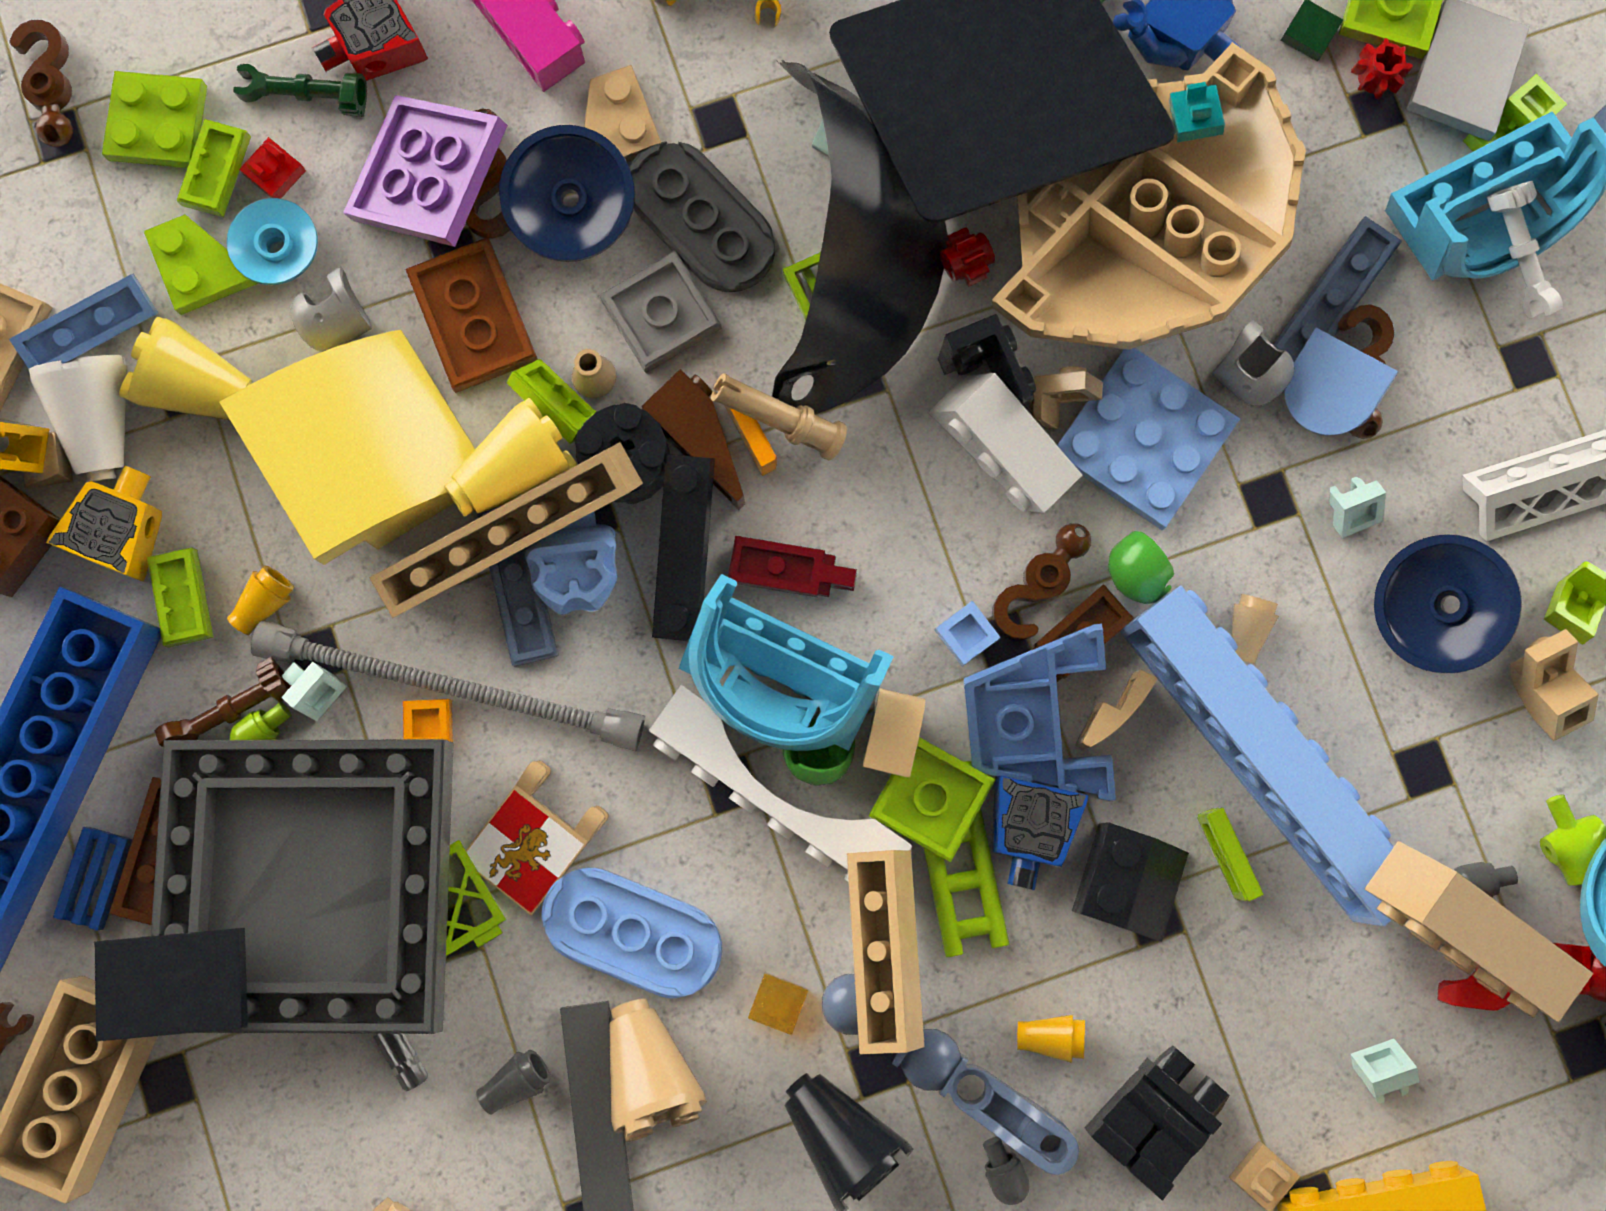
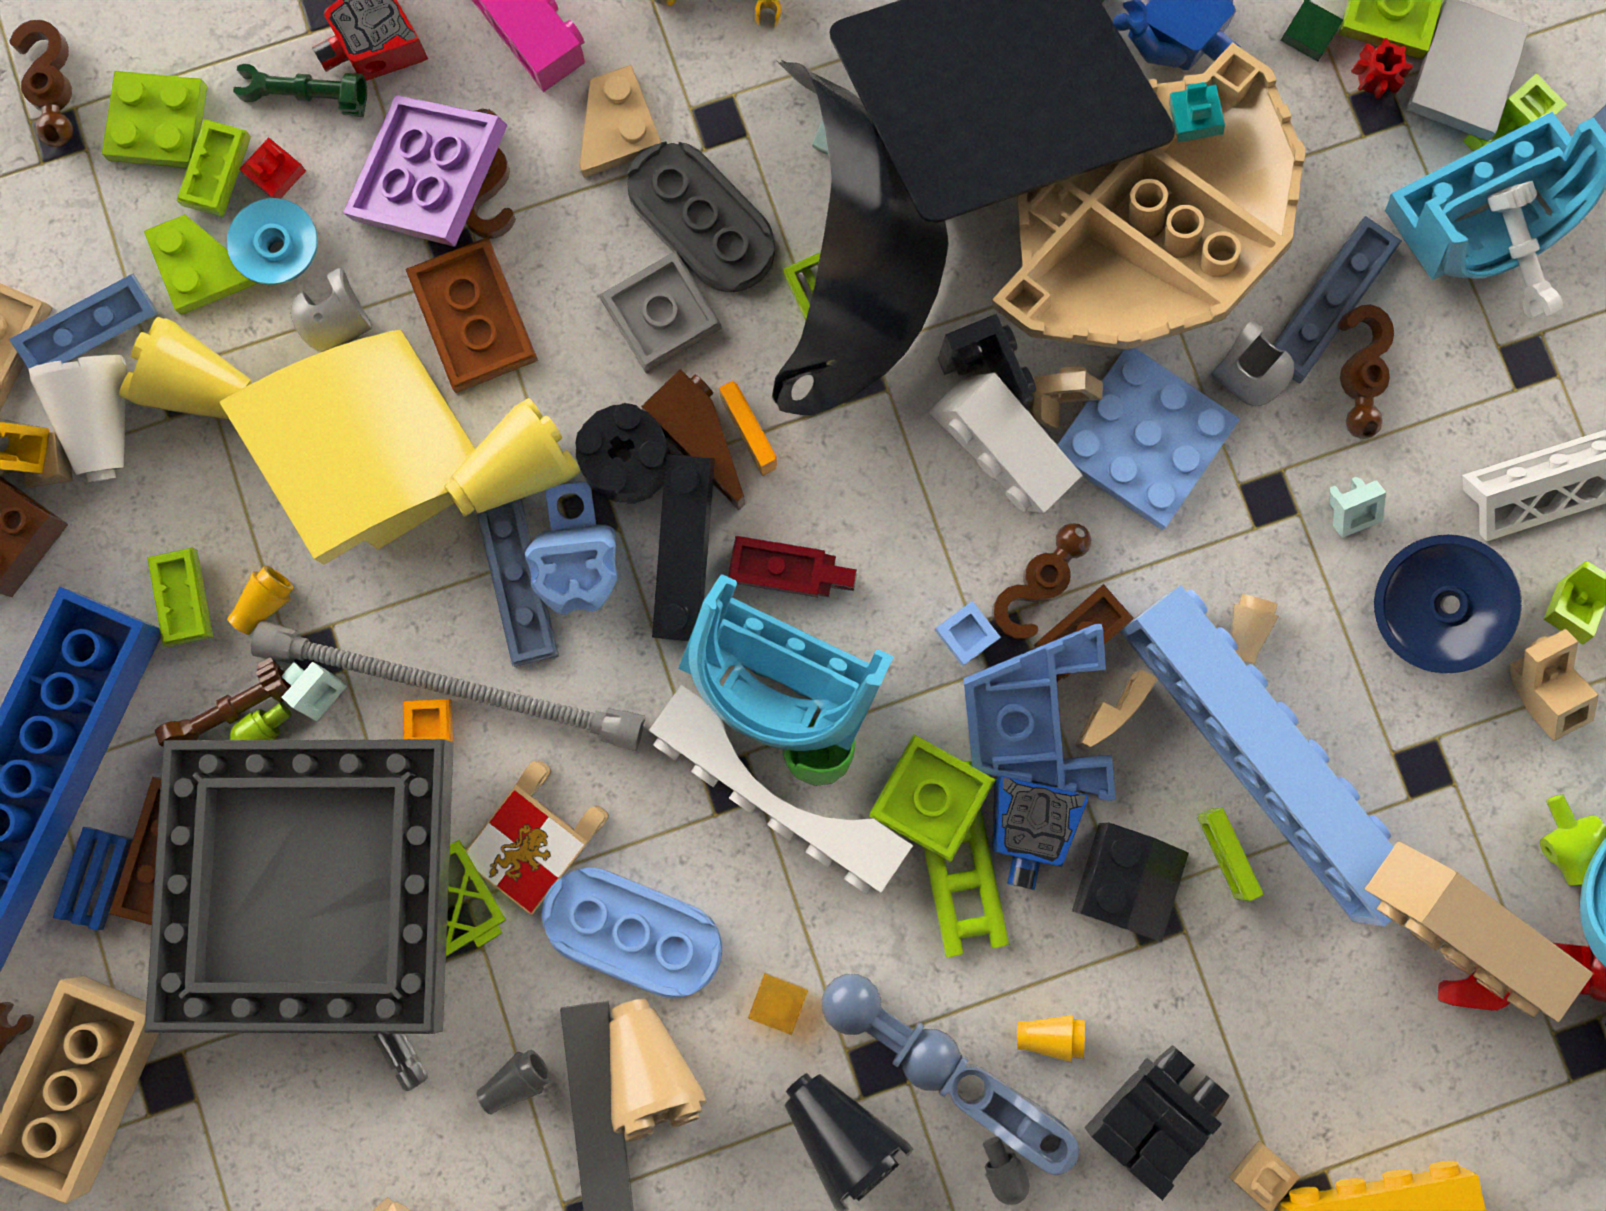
torso [46,465,162,582] -> none
black tile [94,928,248,1042] -> none
tan brick [369,442,643,618] -> none
dark blue dish [499,125,635,262] -> none
lime plate [506,359,596,444] -> none
tan cone [572,349,616,398] -> none
tan pin [711,373,847,461] -> none
tan brick [847,850,925,1054] -> none
tan brick [863,688,925,778] -> none
red gear [940,227,995,287] -> none
bright green hair [1108,531,1174,604] -> none
light blue tile [1285,327,1399,436] -> none
light aqua tile [1350,1039,1420,1104] -> none
dark grey cylinder [1454,862,1518,898] -> none

